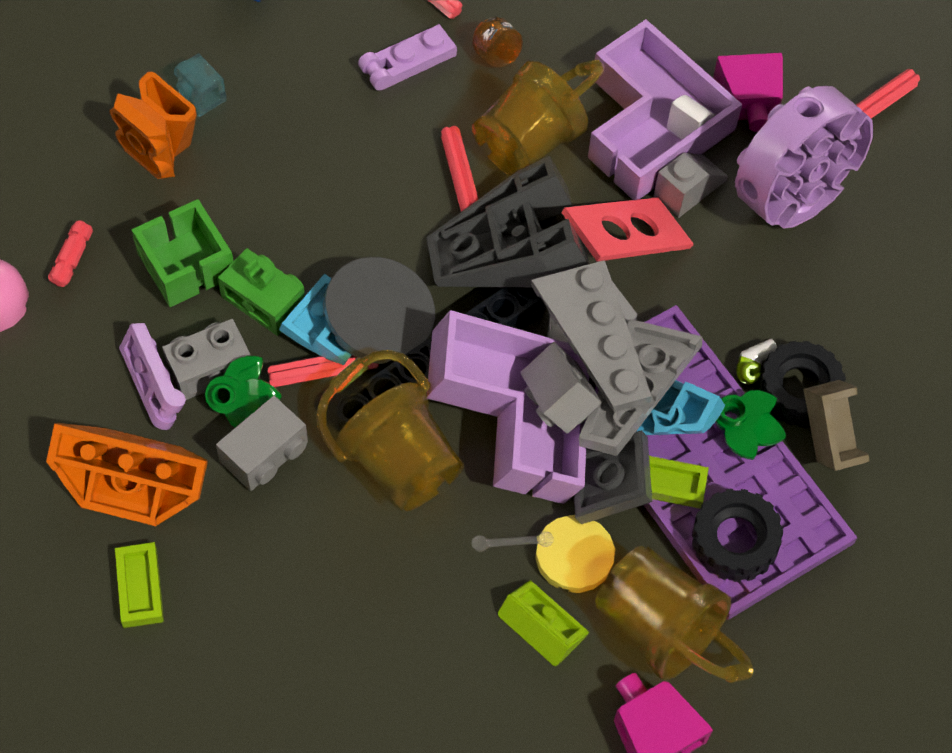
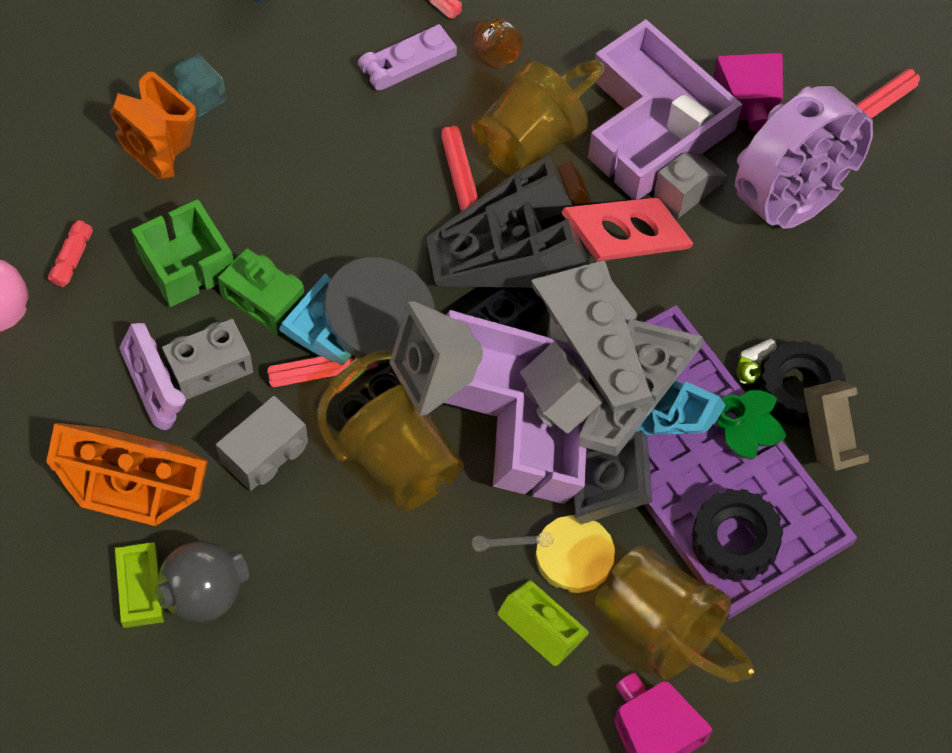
green plate [205,356,282,428] -> none
lime tile [649,456,709,509] -> none
none -> dark grey brick [155,541,249,623]
none -> light grey slope [389,301,483,415]
none -> reddish brown tile [558,161,592,206]

